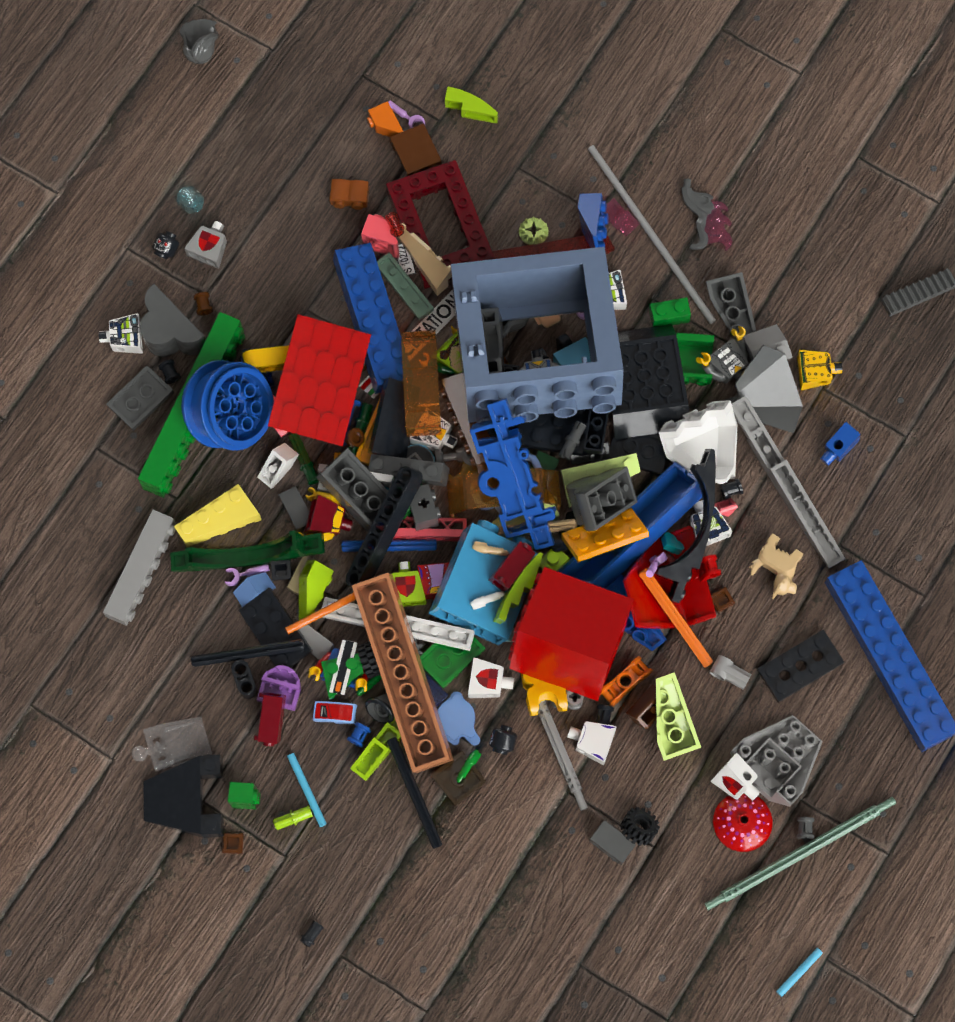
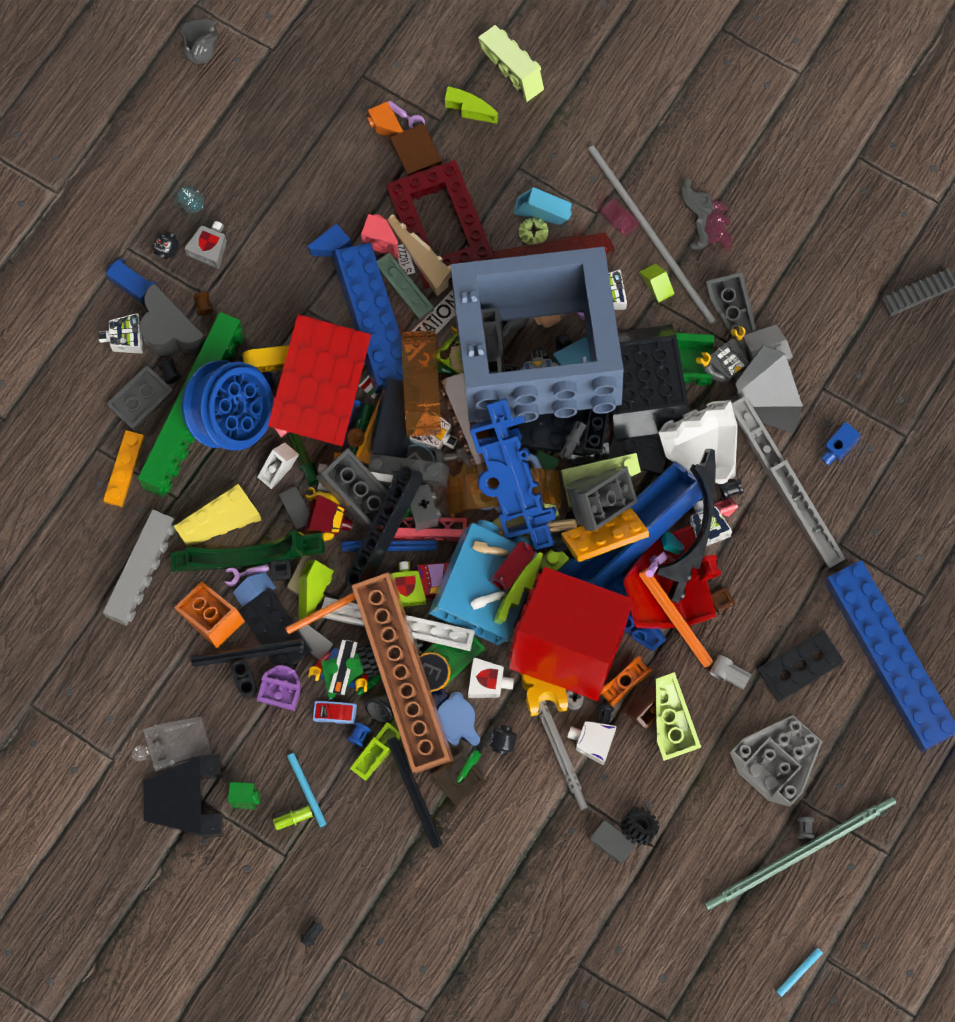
reddish brown tile [222,833,244,854] -> none
dark red brick [254,692,286,746] -> none
dark orange brick [330,179,370,210] -> none
clear red pin [385,212,405,237] -> none
blue slope [578,193,609,248] -> none
green brick [649,297,691,327] -> none
white torso [711,753,760,801] -> none
red dish [713,793,773,852] -> none
tan animal [749,533,803,599] -> none
yellow torso [797,350,842,390] -> none
none -> light orange plate [103,430,145,507]
none -> blue brick [106,258,157,305]
none -> orange slope [174,581,245,648]
none -> blue slope [308,224,352,257]
none -> black tile [420,652,451,692]
none -> yellowish green wedge [478,25,544,102]
none -> medium azure slope [513,187,572,225]
none -> lime slope [639,263,675,303]

